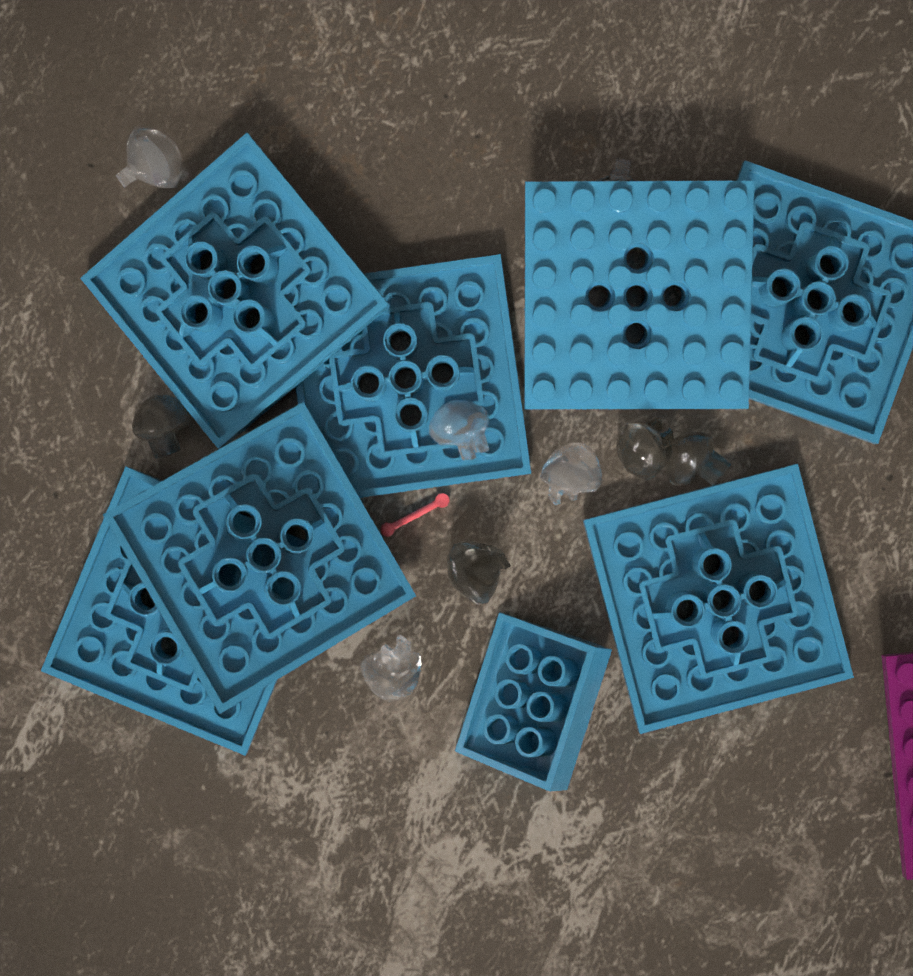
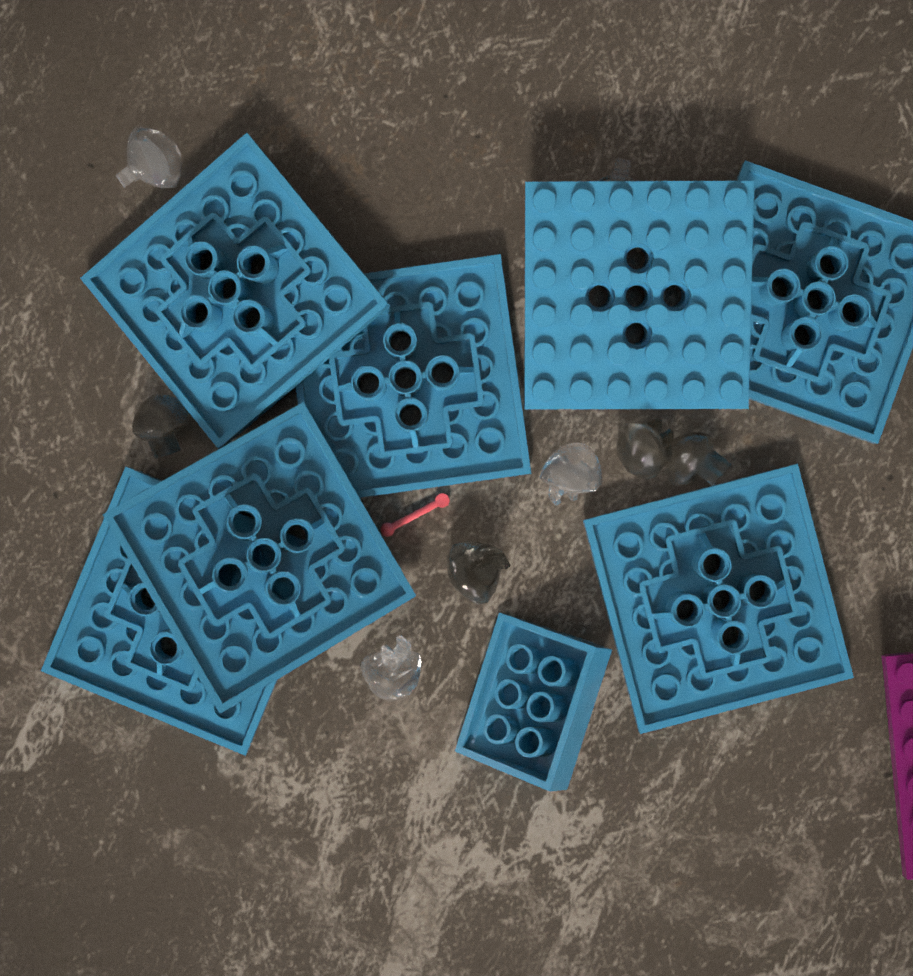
clear piece [429,400,489,460] -> none

